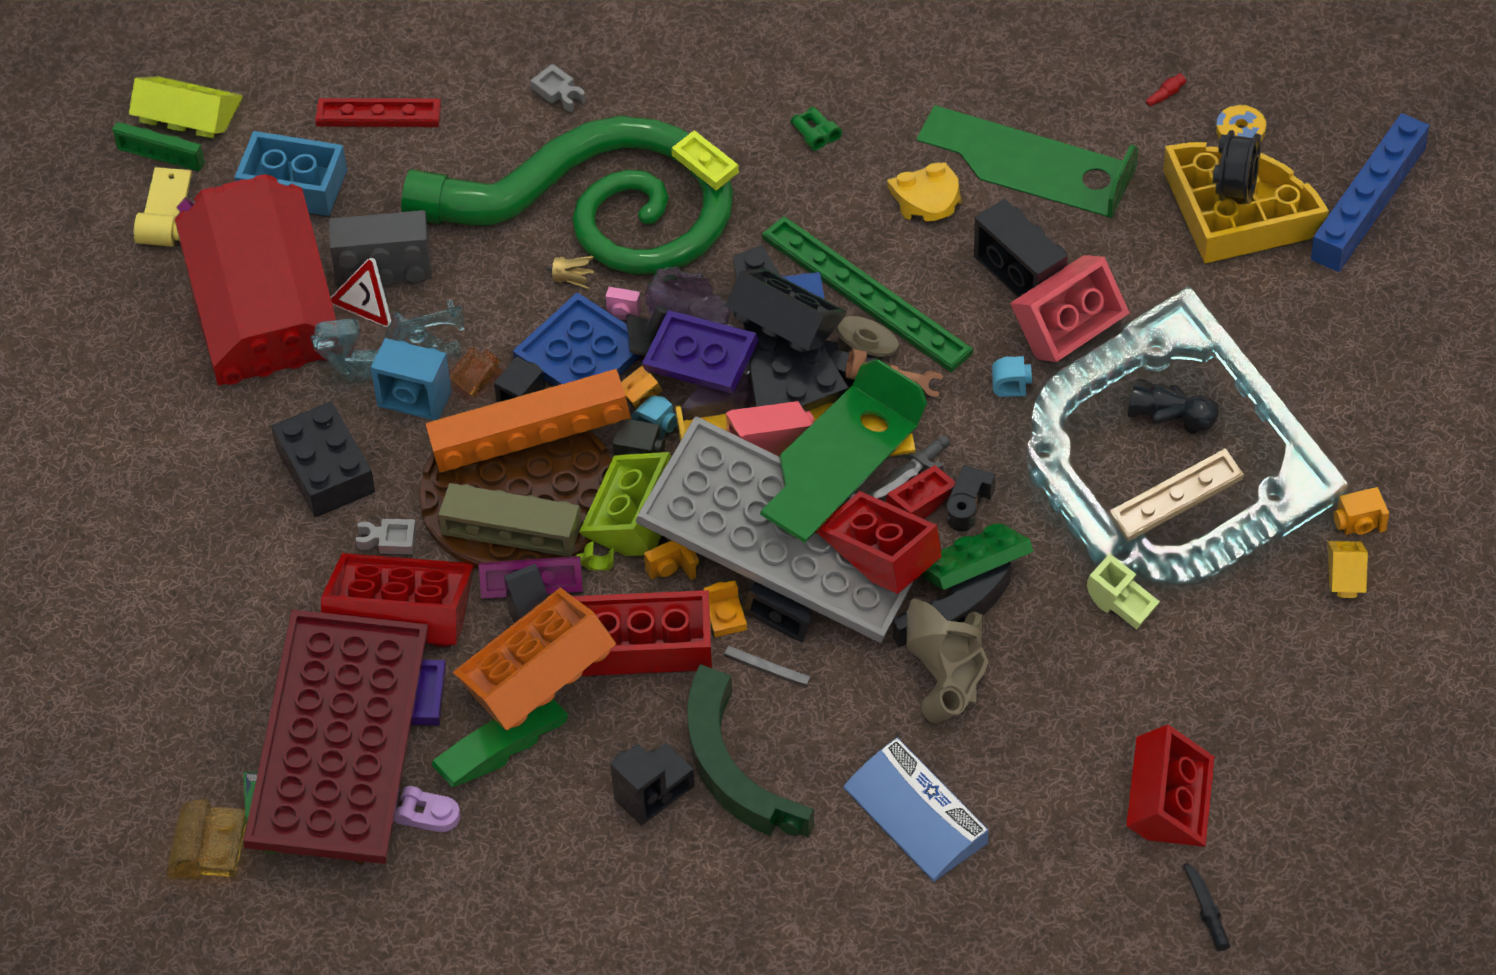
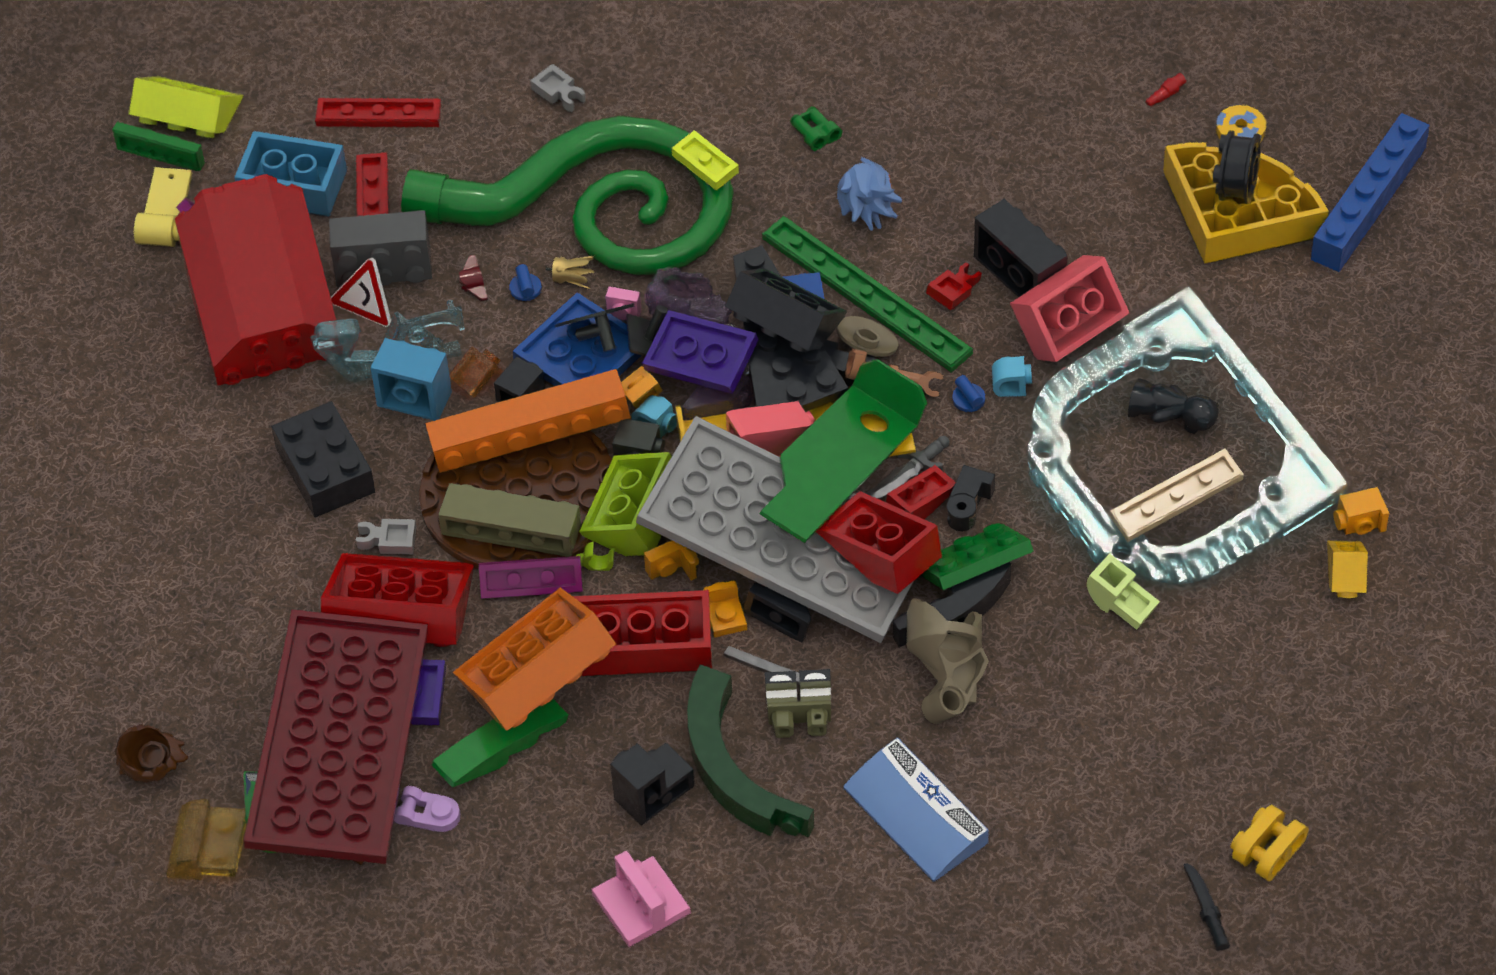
black slope [504,564,548,623] -> none
yellow slope [887,162,962,222] -> none
green piece [916,105,1139,218] -> none
red slope [1126,724,1215,847] -> none
none -> reddish brown hair [115,724,189,782]
none -> red tile [356,152,389,216]
none -> dark red piece [459,254,488,301]
none -> blue plate [509,264,542,301]
none -> pearl dark grey shield [555,303,634,351]
none -> bright pink bracket [592,850,690,947]
none -> olive hips [764,669,831,738]
none -> medium blue hair [837,157,902,231]
none -> red plate [926,263,982,310]
none -> blue plate [952,375,985,412]
none -> yellow brick [1230,805,1309,881]

